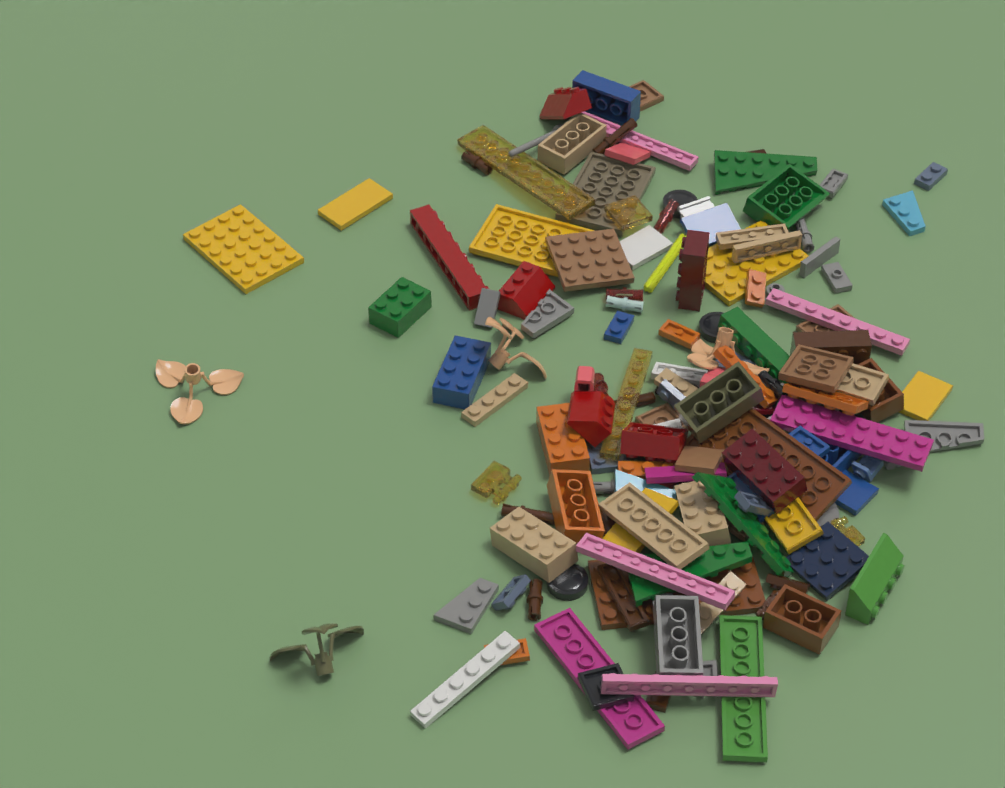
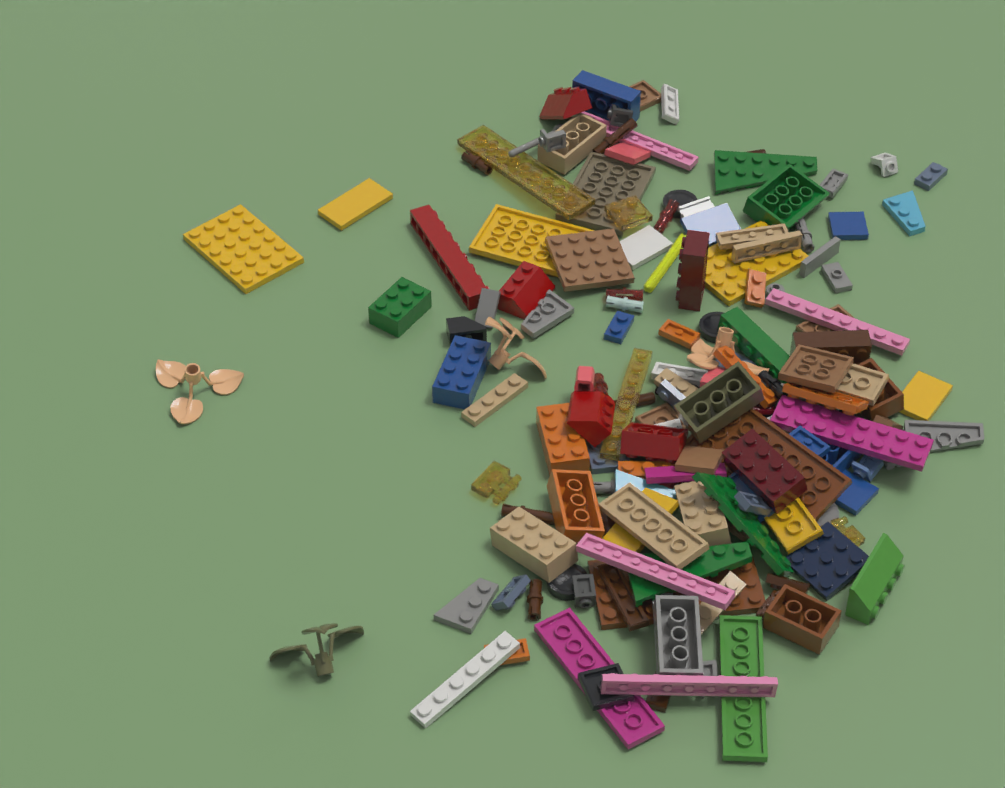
none -> black slope [446,316,487,345]
none -> light grey bracket [538,129,566,152]
none -> dark grey bracket [572,574,596,608]
none -> dark grey bracket [607,104,633,127]
none -> white tile [661,84,679,125]
none -> blue tile [828,211,869,240]
none -> white bracket [871,153,898,177]
none -> medium nougat plate [873,415,904,430]

